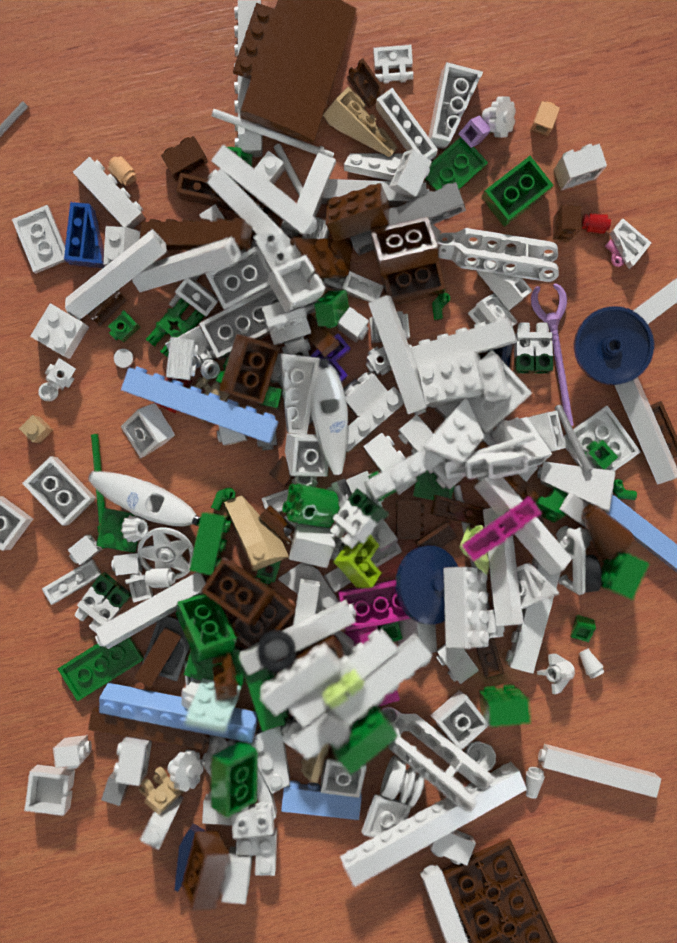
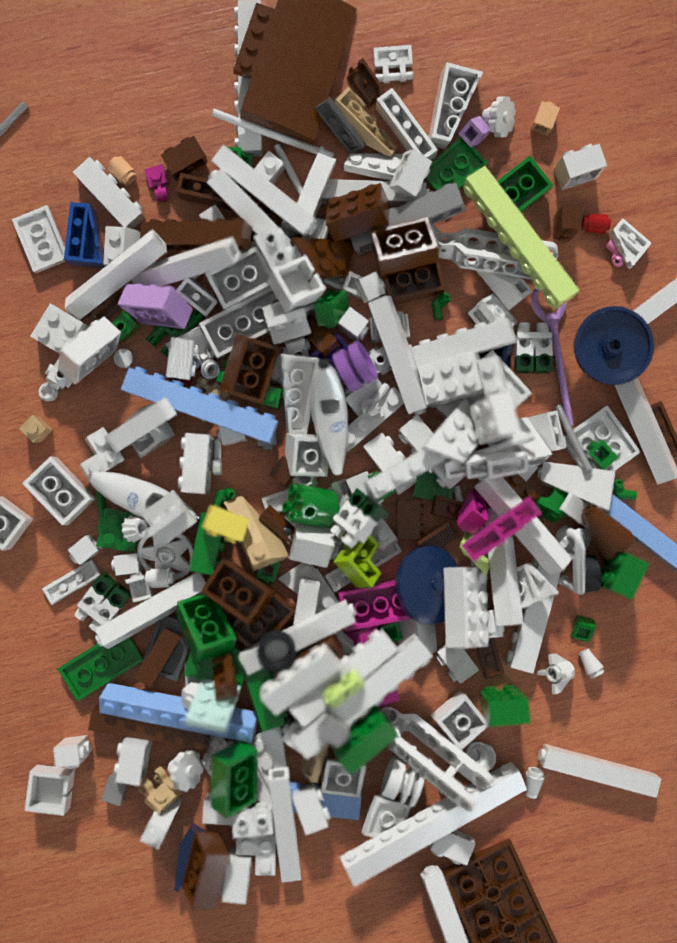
none -> white brick [58,317,121,384]
none -> white brick [79,427,125,482]
none -> white beam [104,397,177,453]
none -> lavender brick [118,283,193,329]
none -> white bracket [141,490,197,545]
none -> dark pink plate [144,164,169,202]
none -> white brick [178,433,214,494]
none -> light yellow brick [202,505,250,543]
none -> white bar [212,439,222,475]
none -> white brick [268,767,301,882]
none -> white brick [292,783,331,835]
none -> dark grey tile [315,98,366,154]
none -> medium lavender wheel [333,341,378,392]
none -> white brick [355,272,386,303]
none -> white bar [361,383,390,417]
none -> dark pink slope [457,489,488,535]
none -> yellowish green brick [463,166,579,310]
none -> white brick [470,392,520,445]

